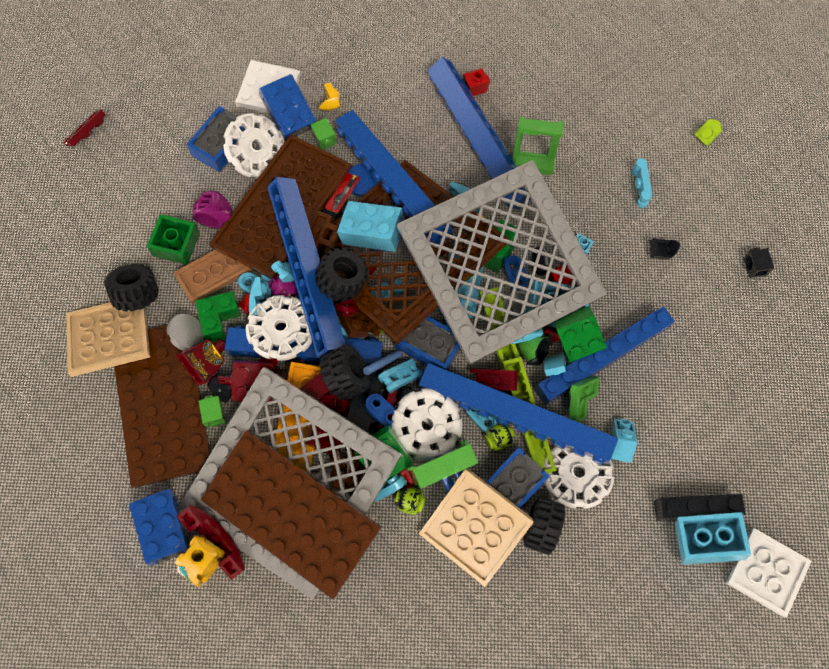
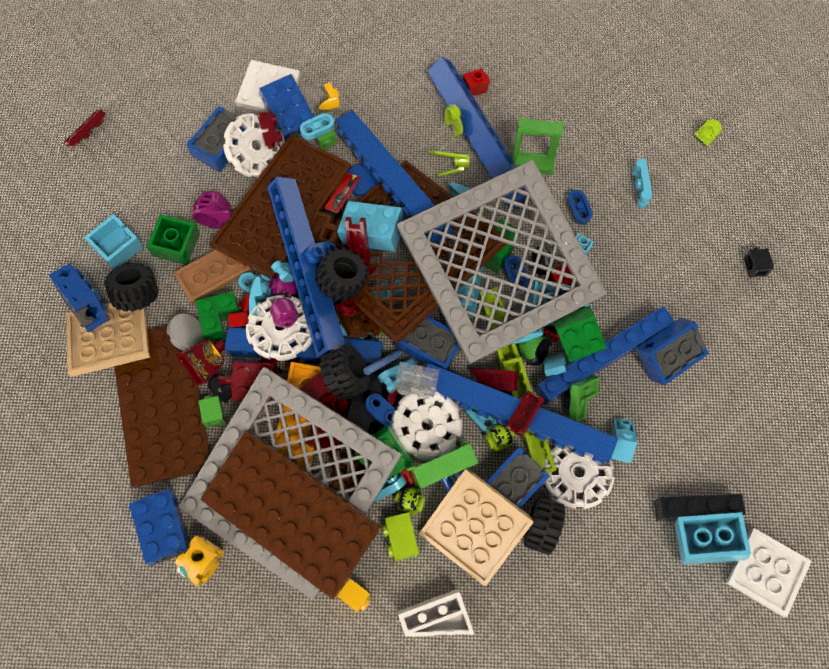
dark red slope [176,505,245,580] -> none
black plate [650,238,681,260] -> none
none -> blue piece [49,263,109,332]
none -> medium azure piece [84,214,143,270]
none -> red slope [227,312,249,327]
none -> dark red hinge [258,109,283,149]
none -> magenta head [270,298,299,328]
none -> medium azure plate [300,113,334,140]
none -> blue plate [304,241,337,264]
none -> yellow brick [337,579,371,613]
none -> dark red hinge [345,217,371,267]
none -> lime brick [382,512,419,562]
none -> clear brick [394,362,440,399]
none -> white wedge [397,589,474,636]
none -> lime plant [427,150,470,177]
none -> lime plate [445,104,463,138]
none -> dark red hinge [505,391,544,438]
none -> blue plate [567,190,593,225]
none -> piece [636,318,709,385]

